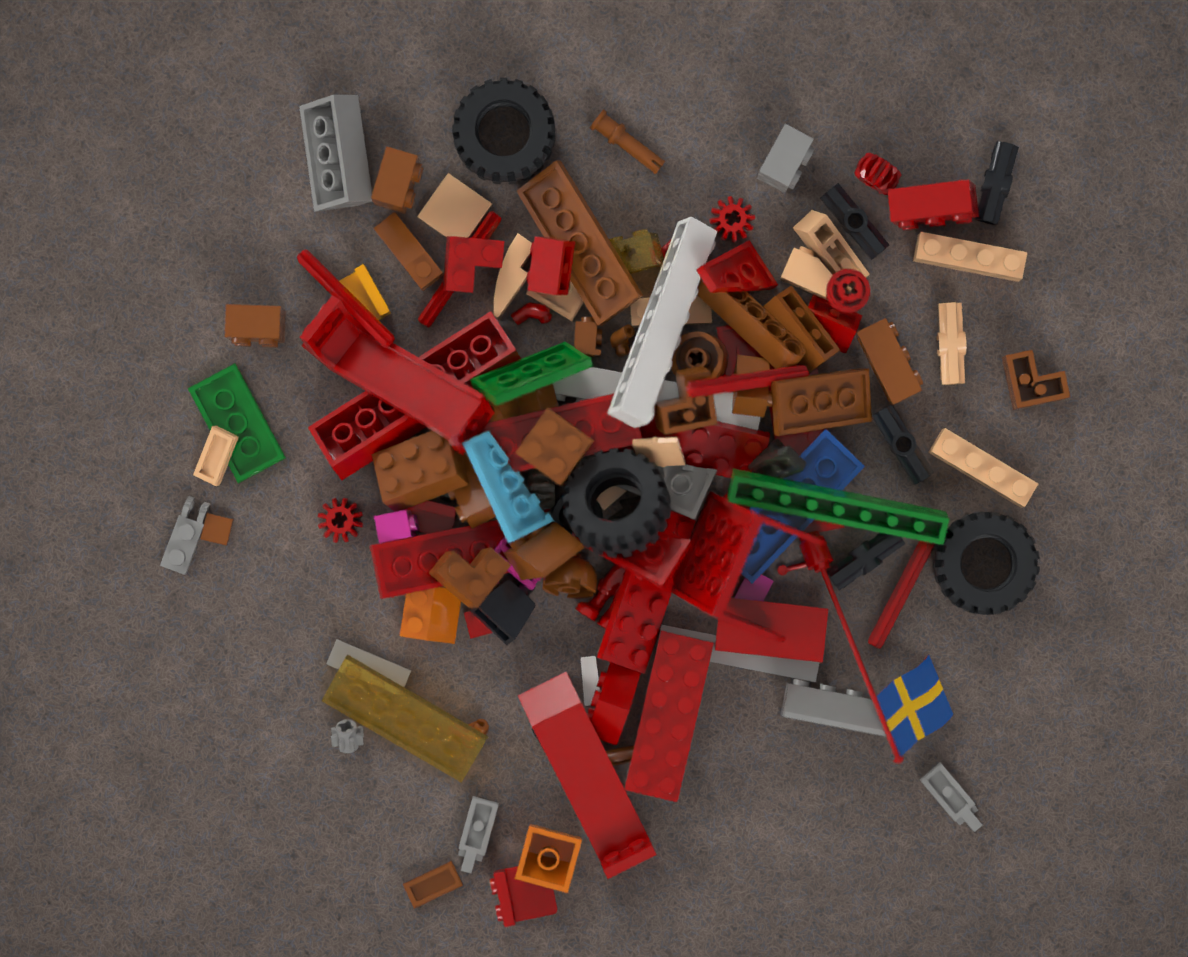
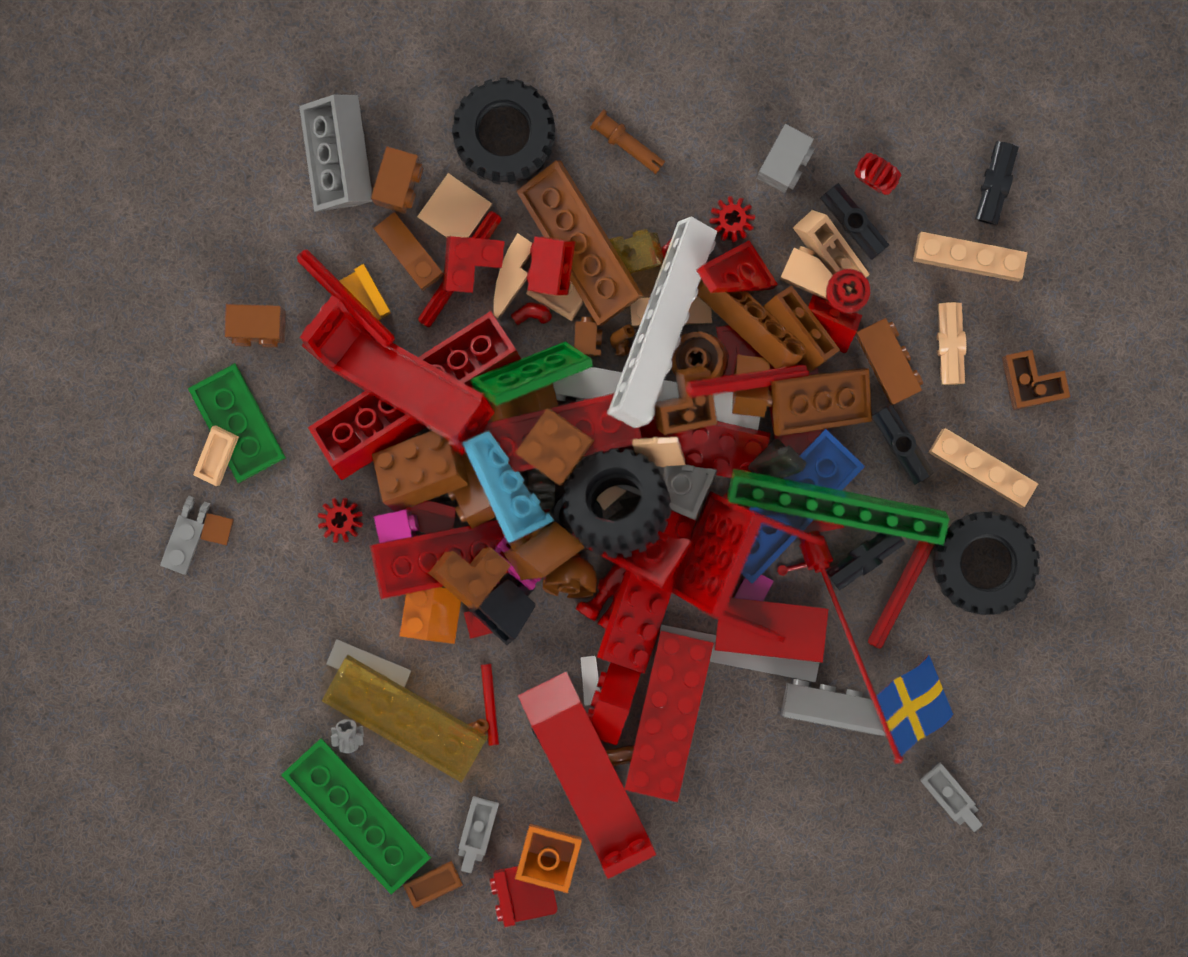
red brick [888,179,979,231] -> none
none -> green plate [281,738,431,895]
none -> red bar [481,664,499,746]

